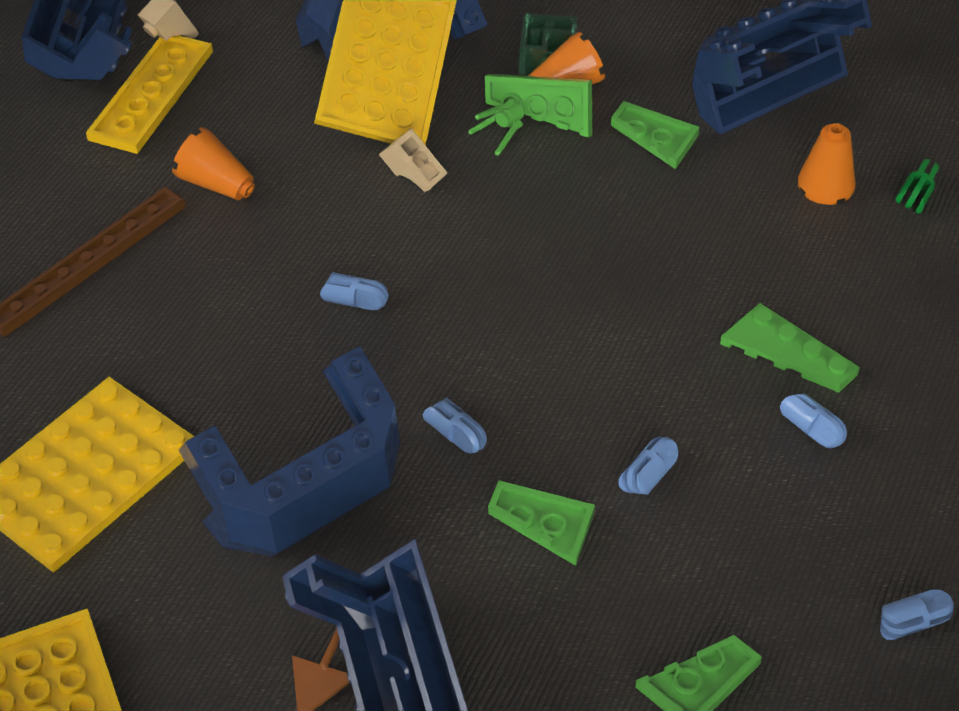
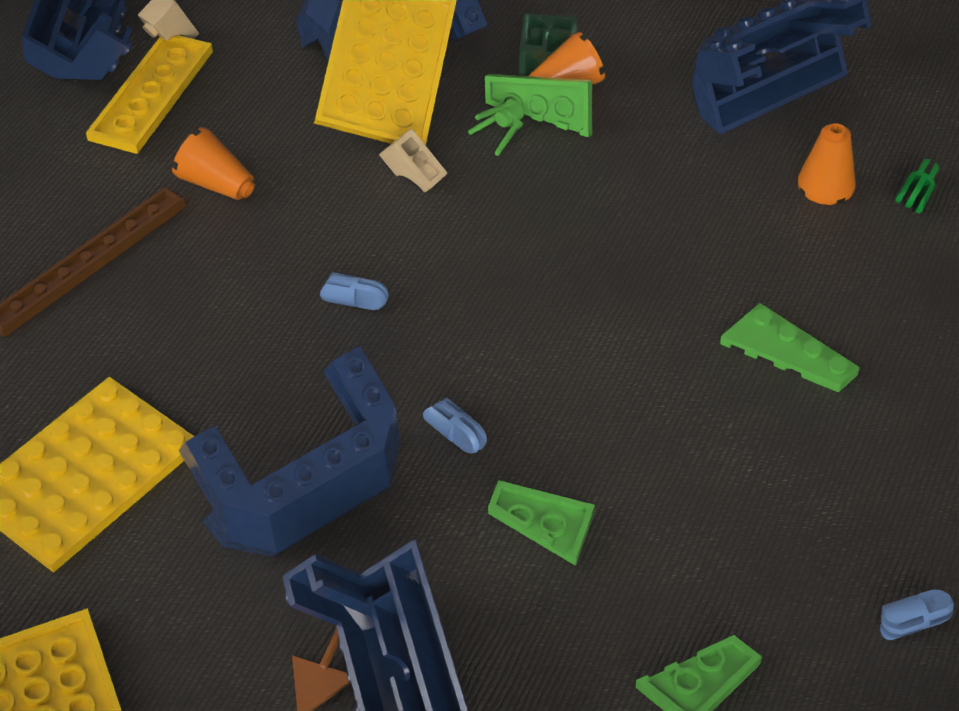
bright green wing [611,101,700,169] -> none
medium blue arm [618,437,678,495] -> none
medium blue arm [780,393,847,448] -> none

